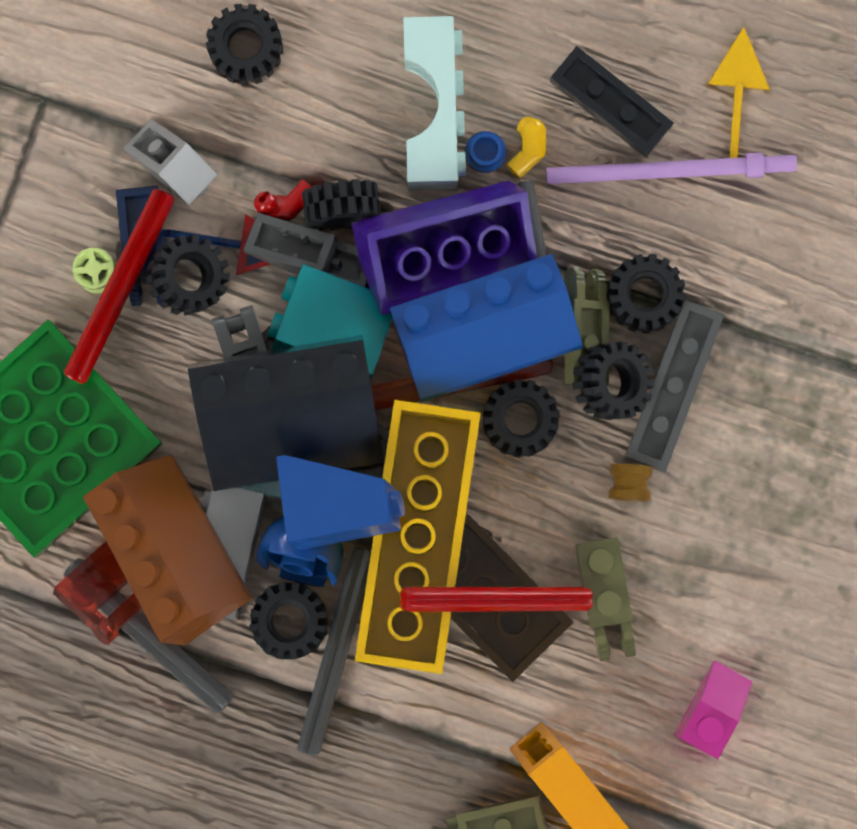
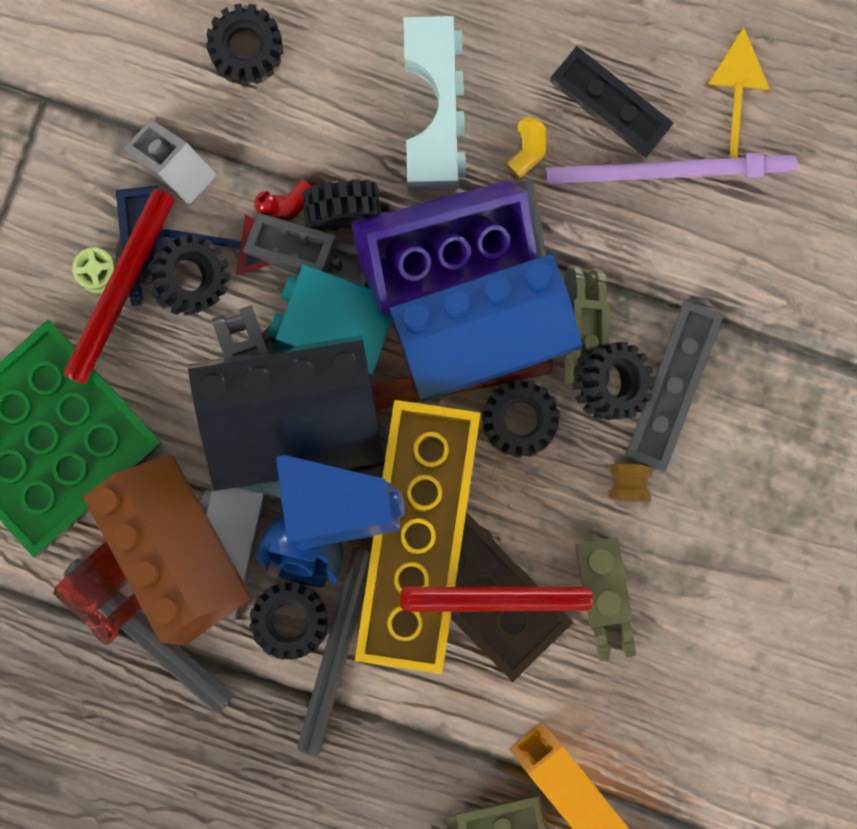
blue plate [465,131,506,173] -> none
black tyre [607,254,686,333] -> none
dark pink slope [673,660,752,760] -> none

